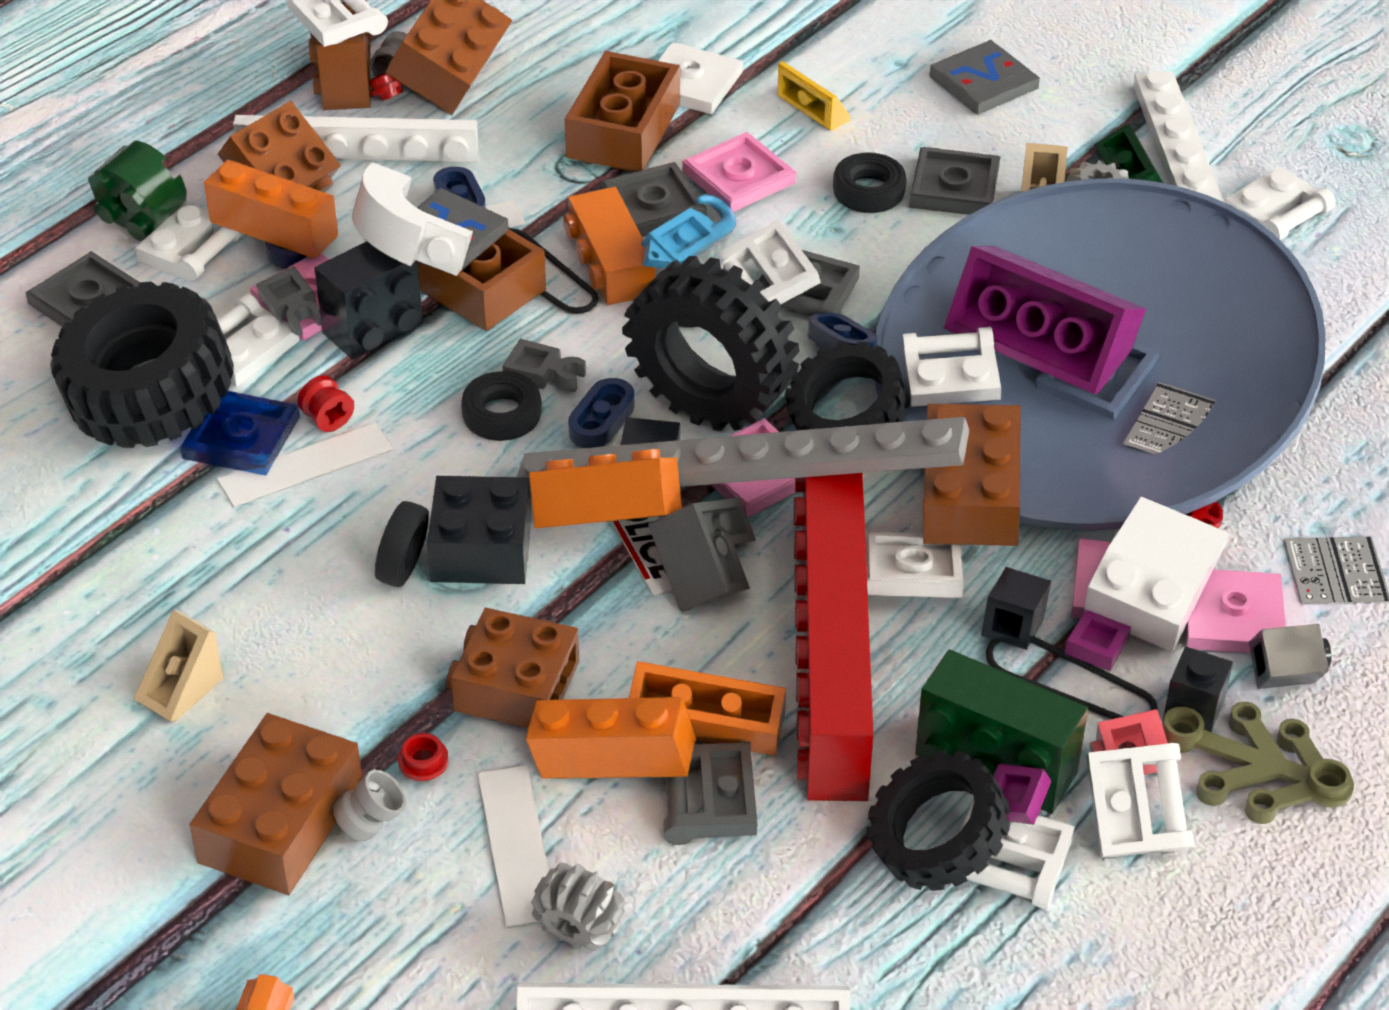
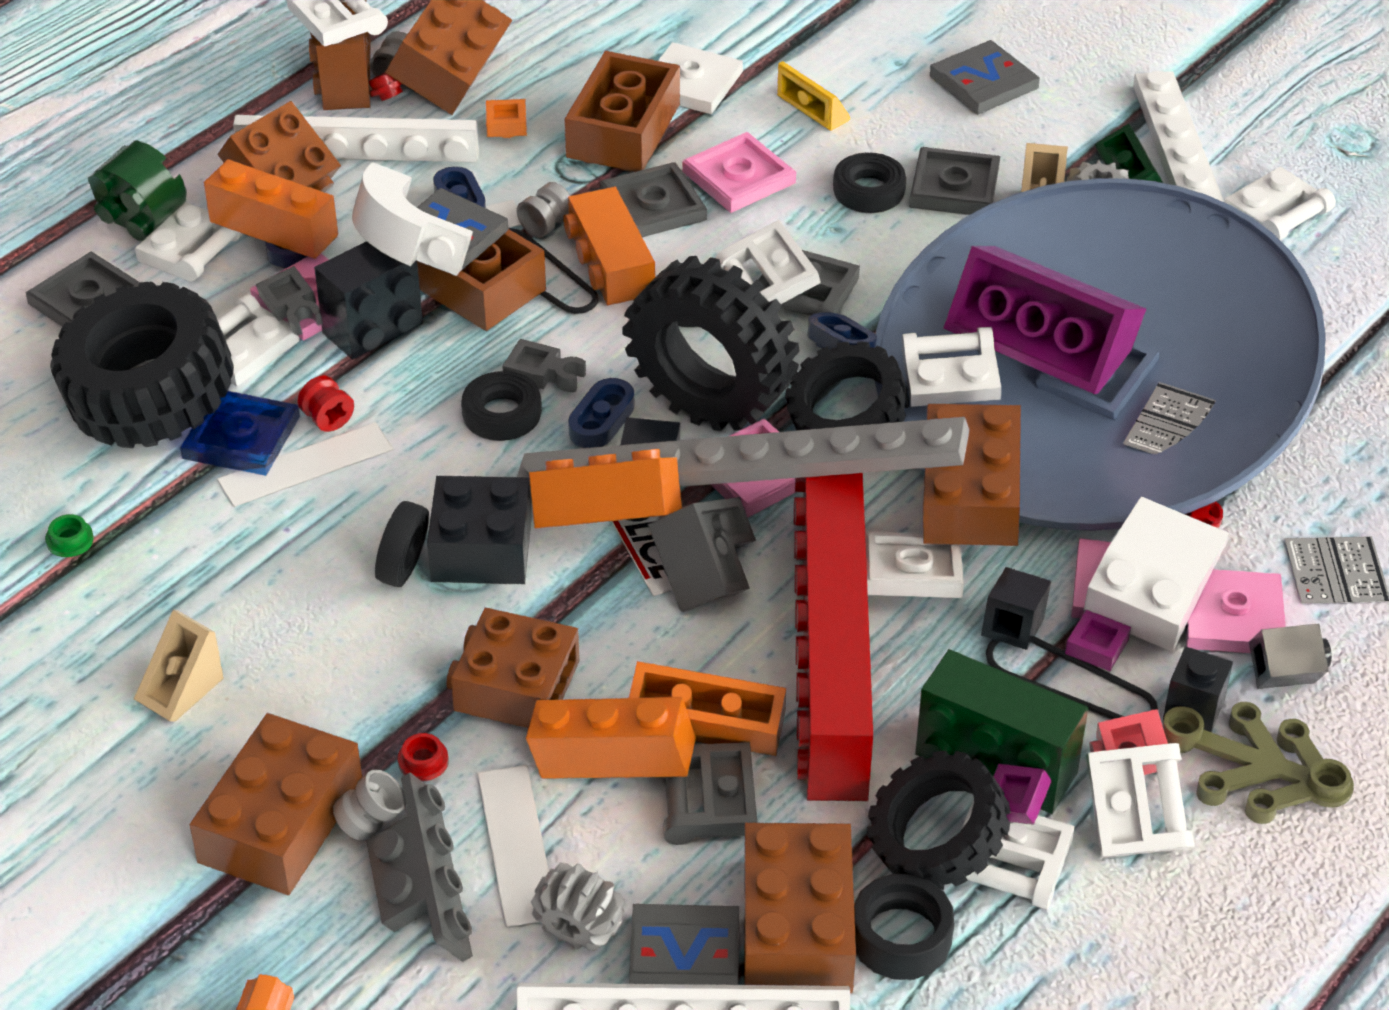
dark azure plate [641,194,736,268] -> none
none -> green plate [45,514,94,557]
none -> dark grey bracket [366,773,473,962]
none -> orange plate [486,99,527,138]
none -> light grey wheel [516,182,570,238]
none -> dark grey tile [629,904,739,985]
none -> dark orange brick [744,823,856,993]
none -> black tyre [854,874,954,980]

